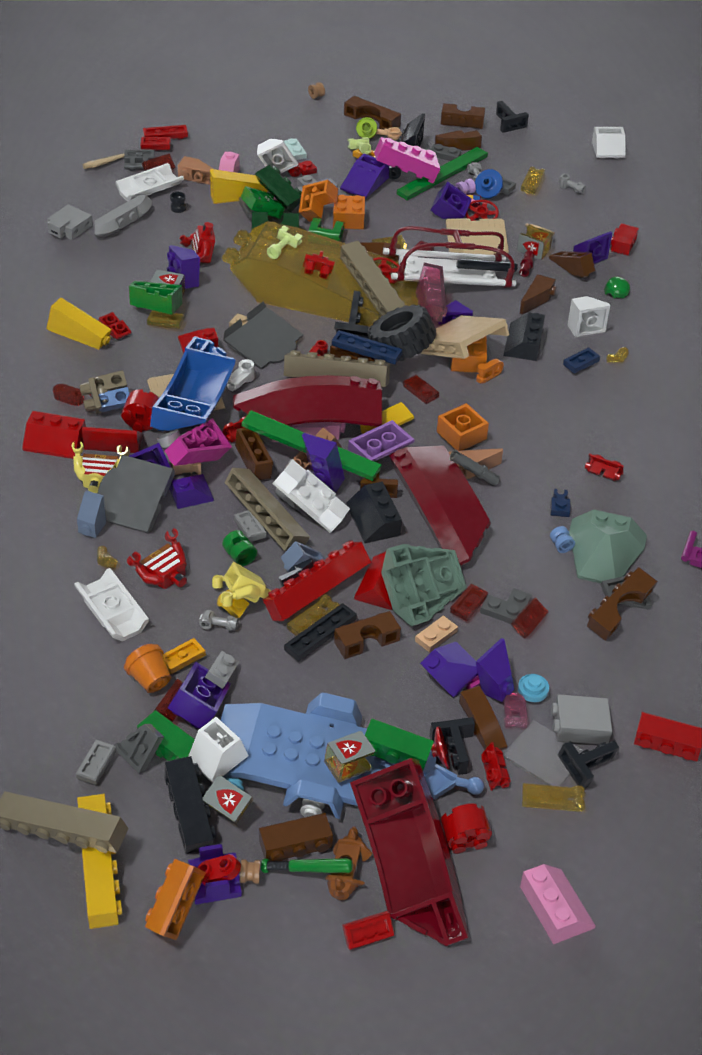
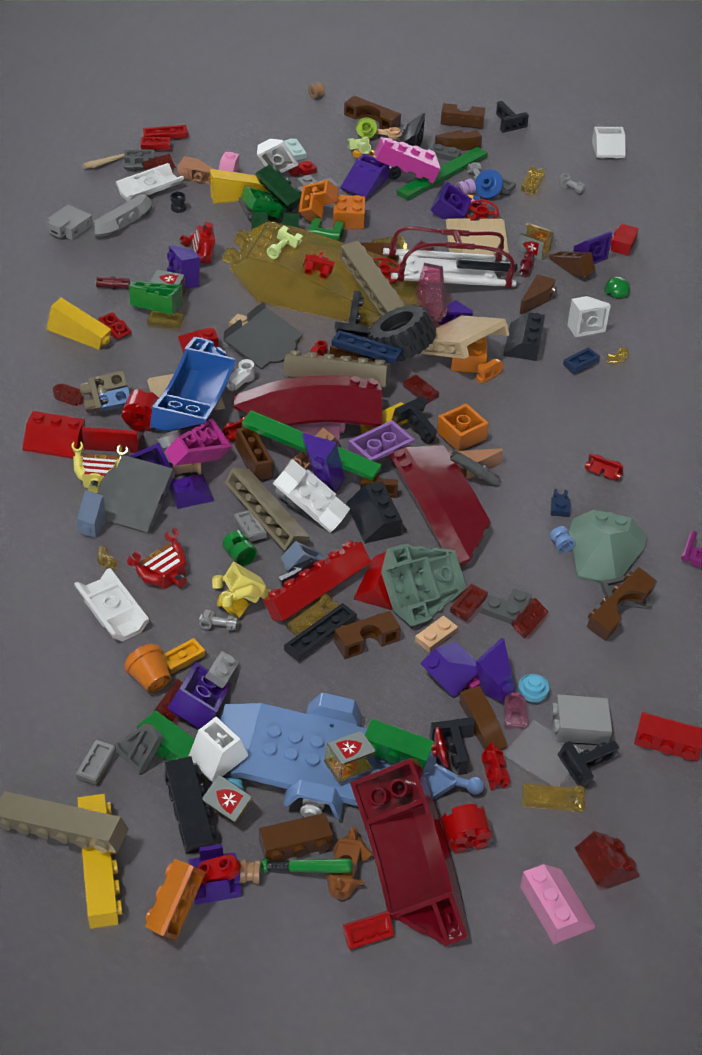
none -> dark red pin [96,276,130,289]
none -> black bracket [392,396,437,444]
none -> clear red slope [575,831,640,889]

